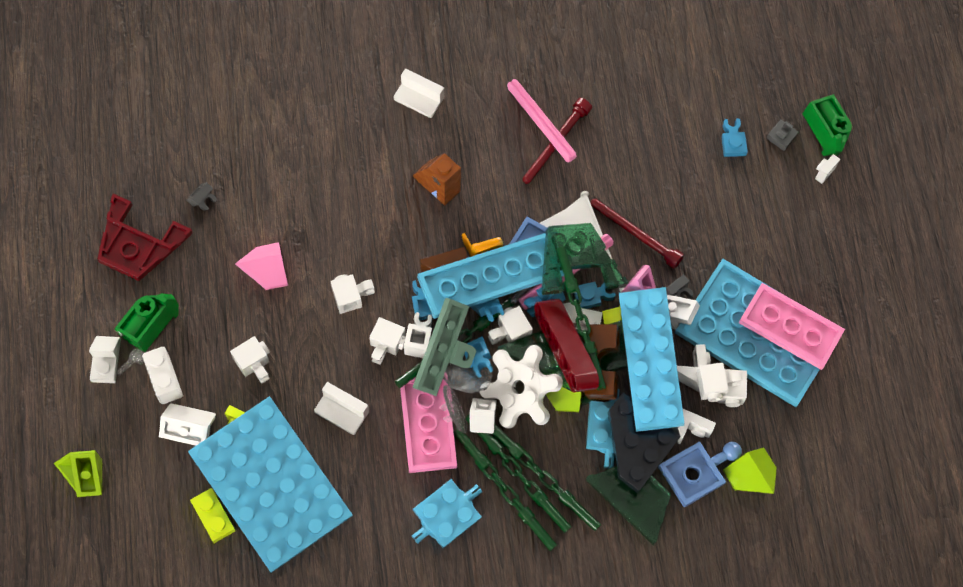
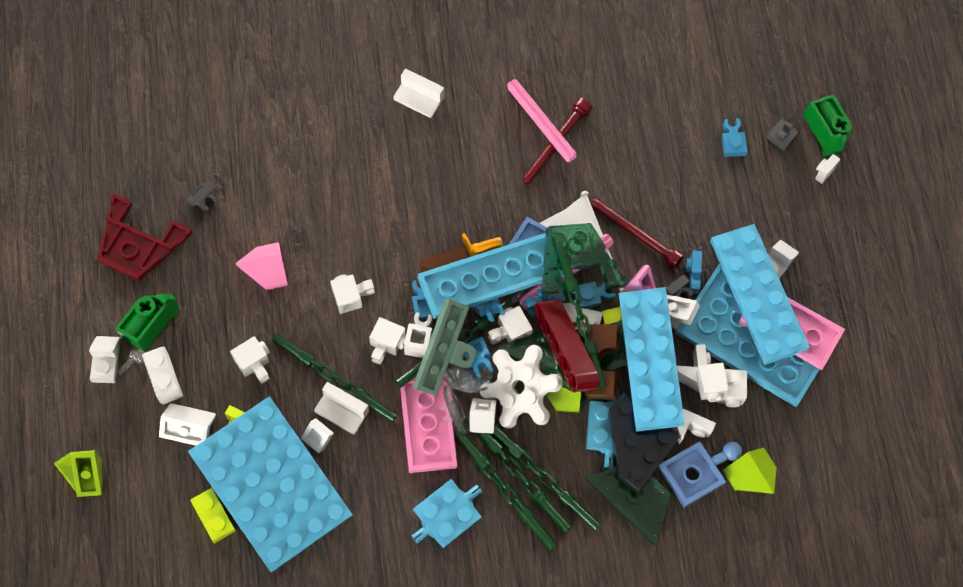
dark orange slope [413,153,461,206] -> none
none -> dark green piece [272,333,398,423]
none -> white plate [301,418,334,453]
none -> dark azure plate [685,250,702,294]
none -> medium azure plate [710,224,810,365]
none -> white slope [769,240,799,279]

